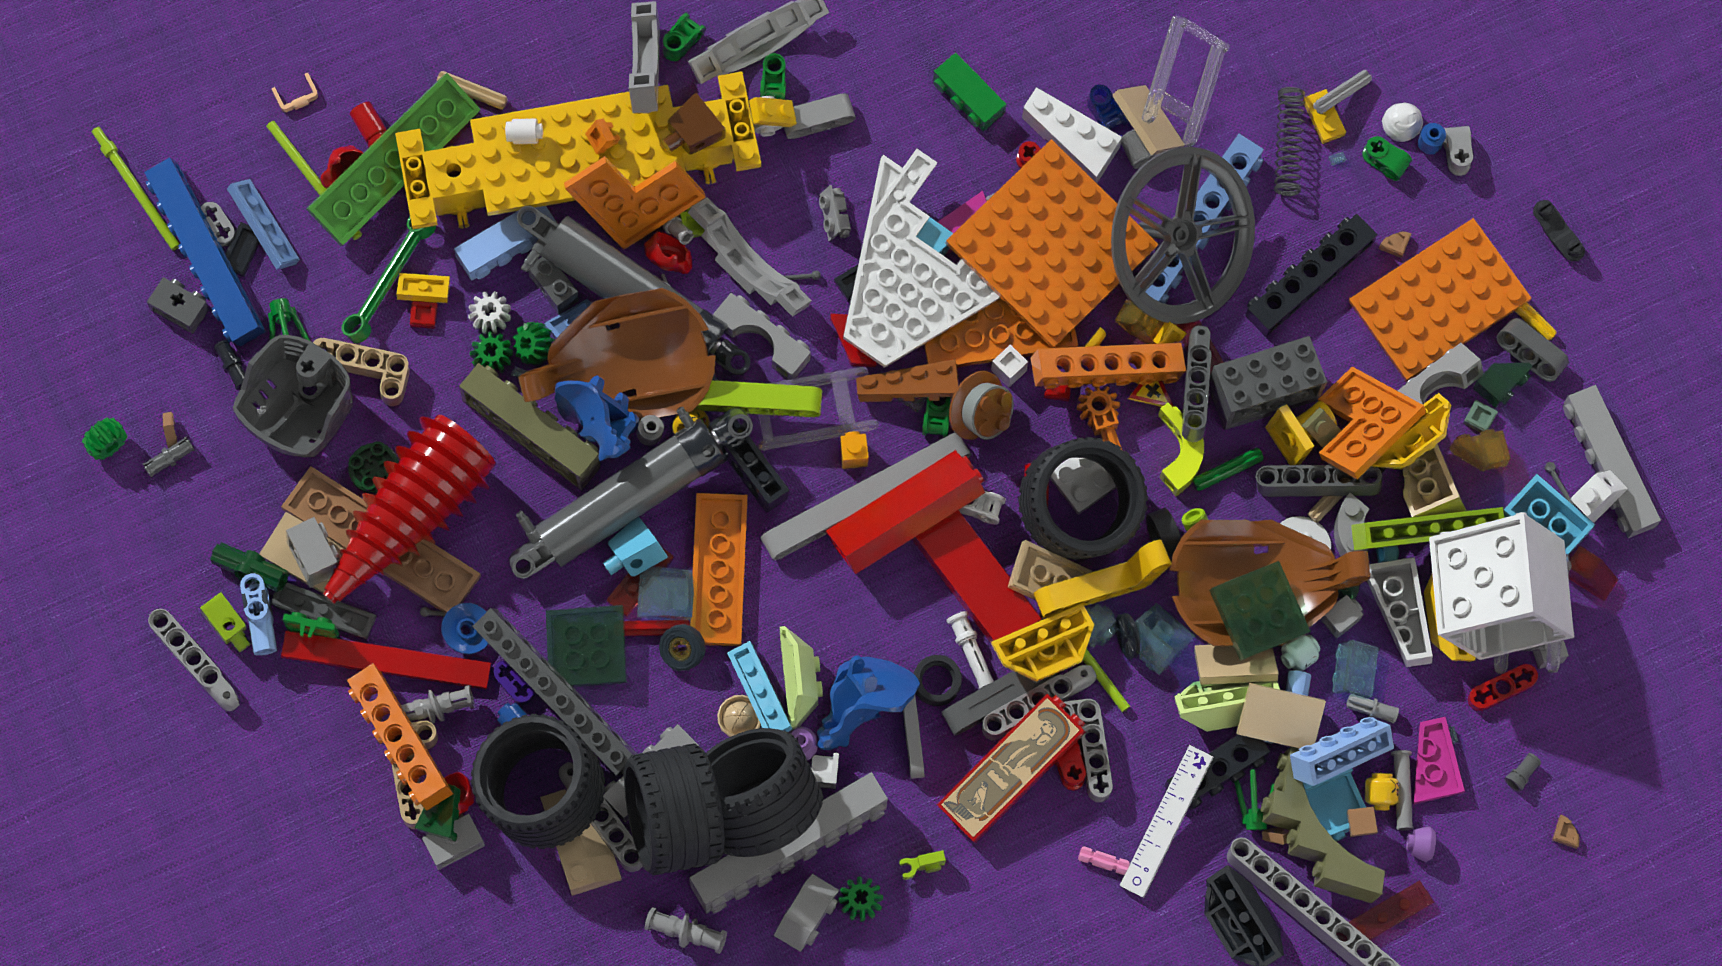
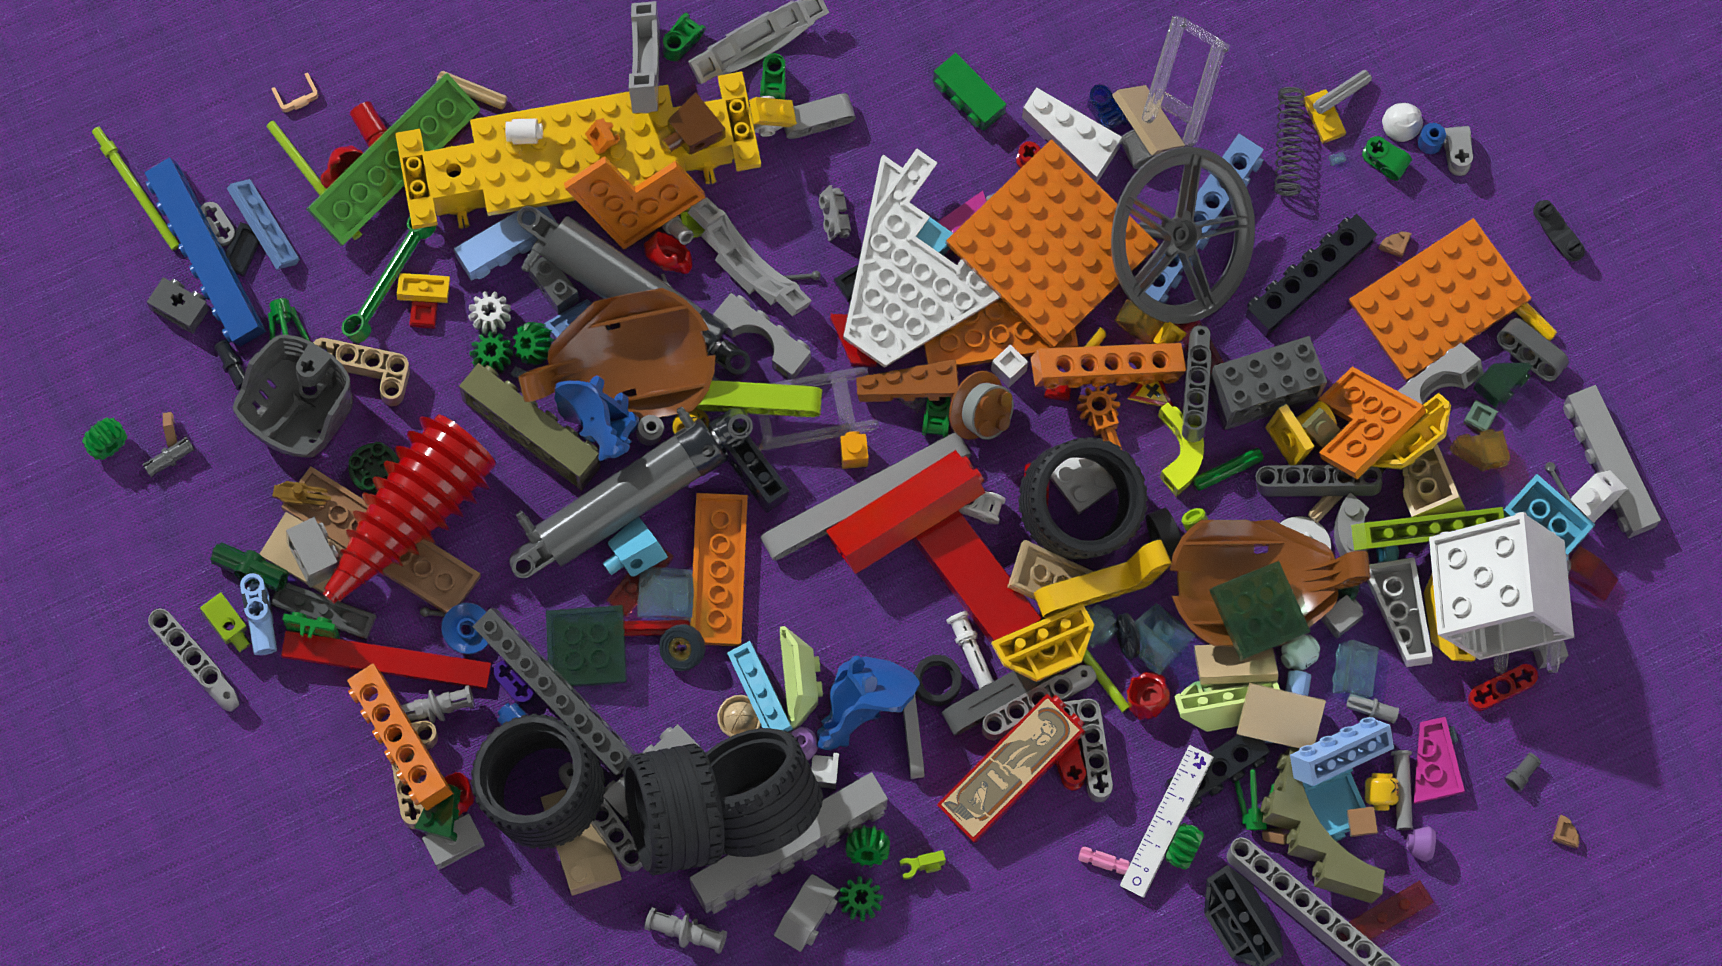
none -> pearl gold piece [272,481,331,505]
none -> green gear [846,825,890,868]
none -> red hair [1127,672,1170,720]
none -> green gear [1165,823,1204,870]

